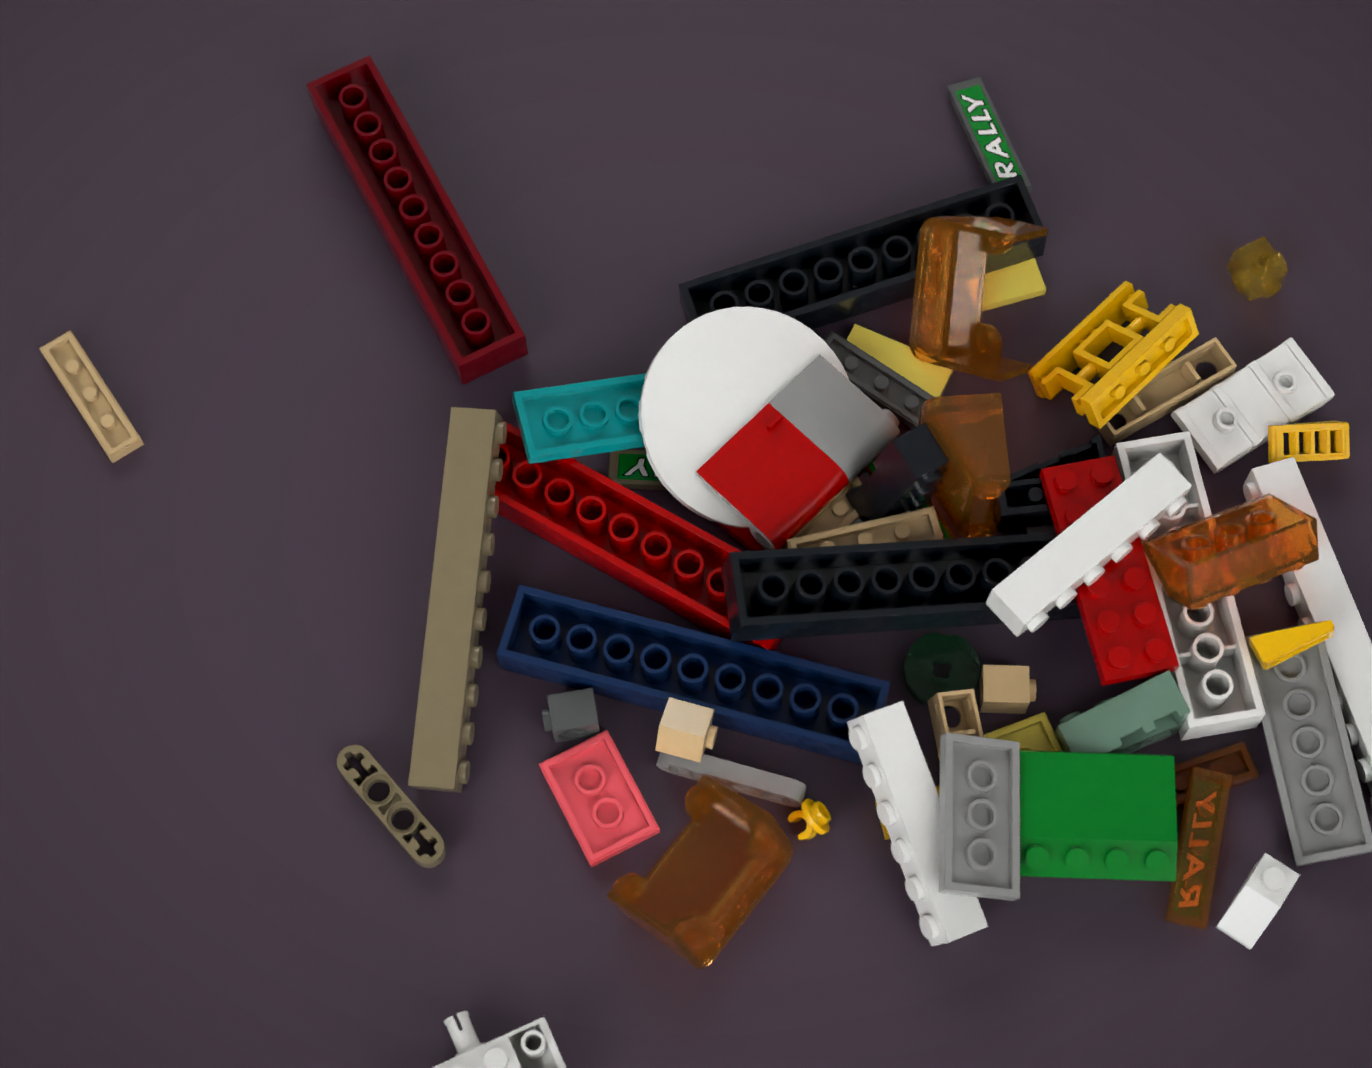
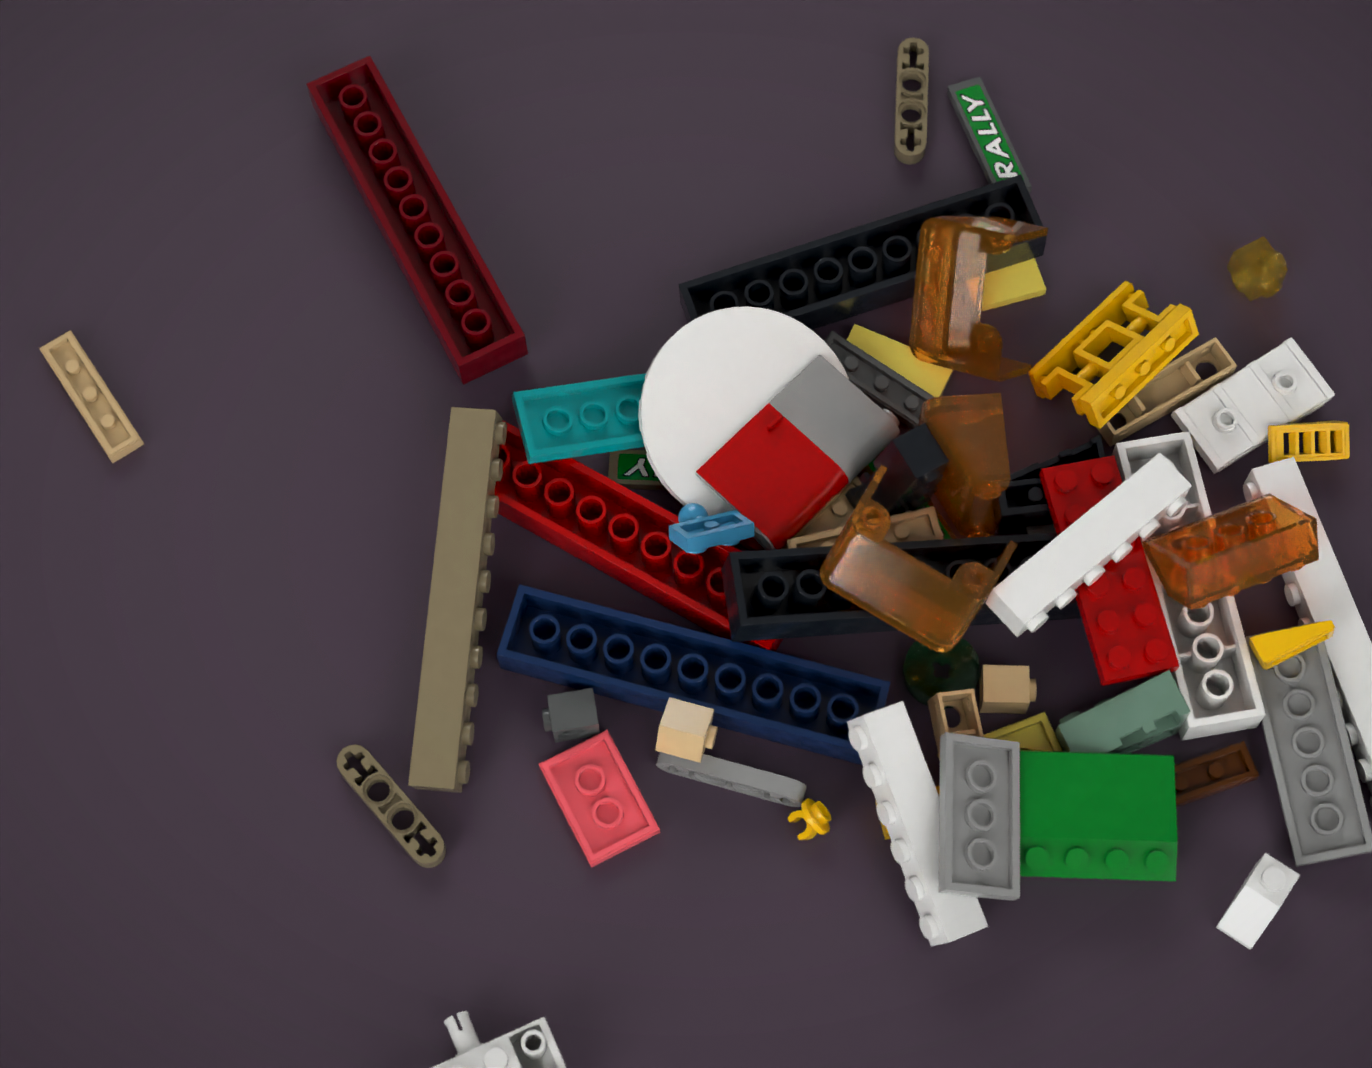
clear orange windscreen [607,775,793,969] -> none
clear orange tile [1164,767,1232,930] -> none
none -> dark azure plate [669,503,755,554]
none -> clear orange windscreen [820,465,1017,652]
none -> dark tan beam [894,37,929,165]

